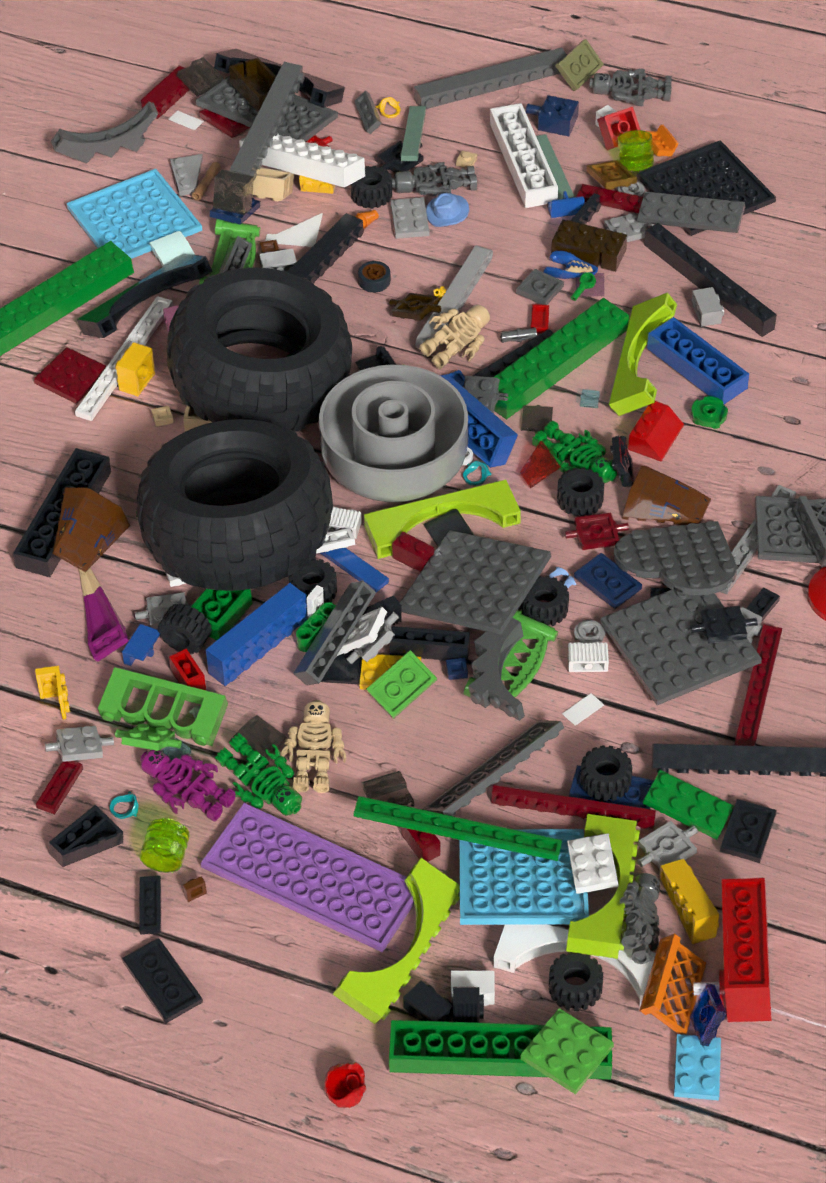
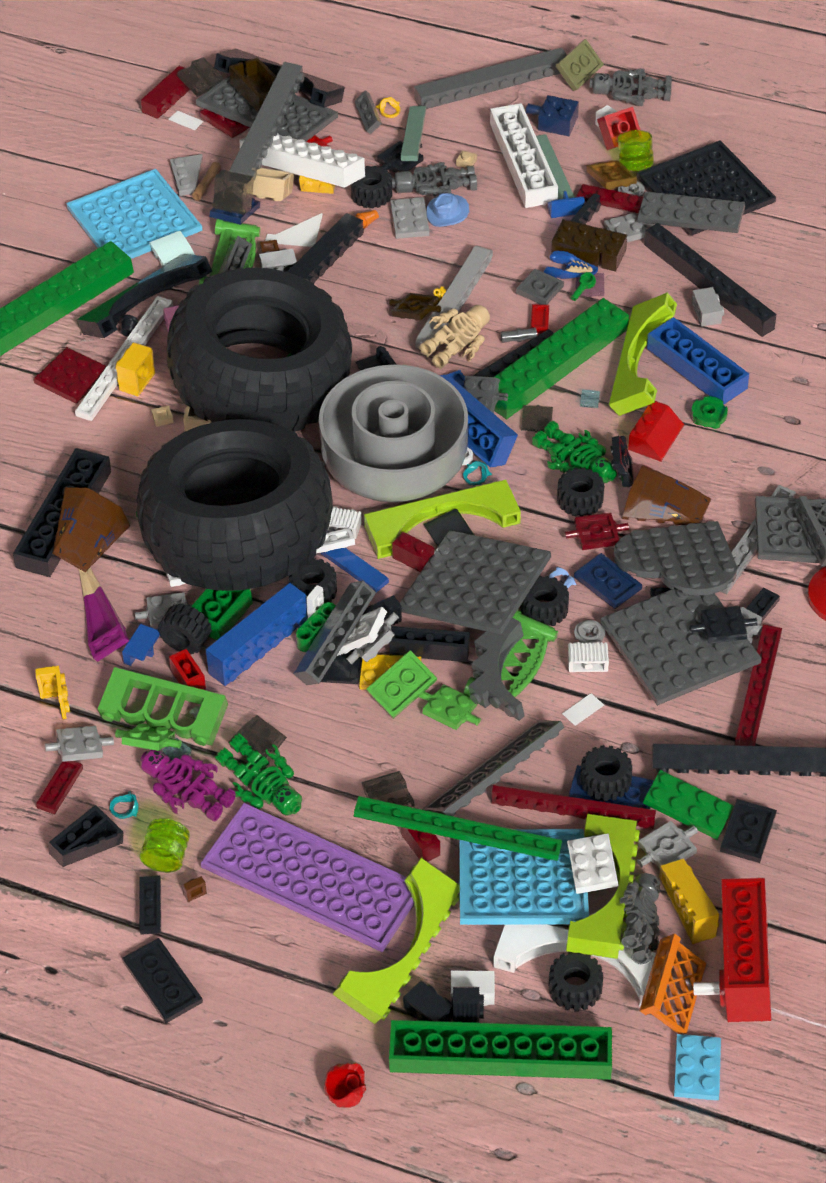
dark grey arch [51,101,158,163] -> none
tan piece [281,700,346,793] -> none
black wheel [358,261,391,293] -> none
dark blue plate [446,658,468,680] -> none
clear red wing [520,441,561,488] -> none
bright green plate [521,1008,614,1095] -> none
orange bracket [642,124,678,157] -> none
clear blue plate [690,983,726,1047] -> none
none -> black piece [120,315,139,337]
none -> bright green plate [419,684,481,730]

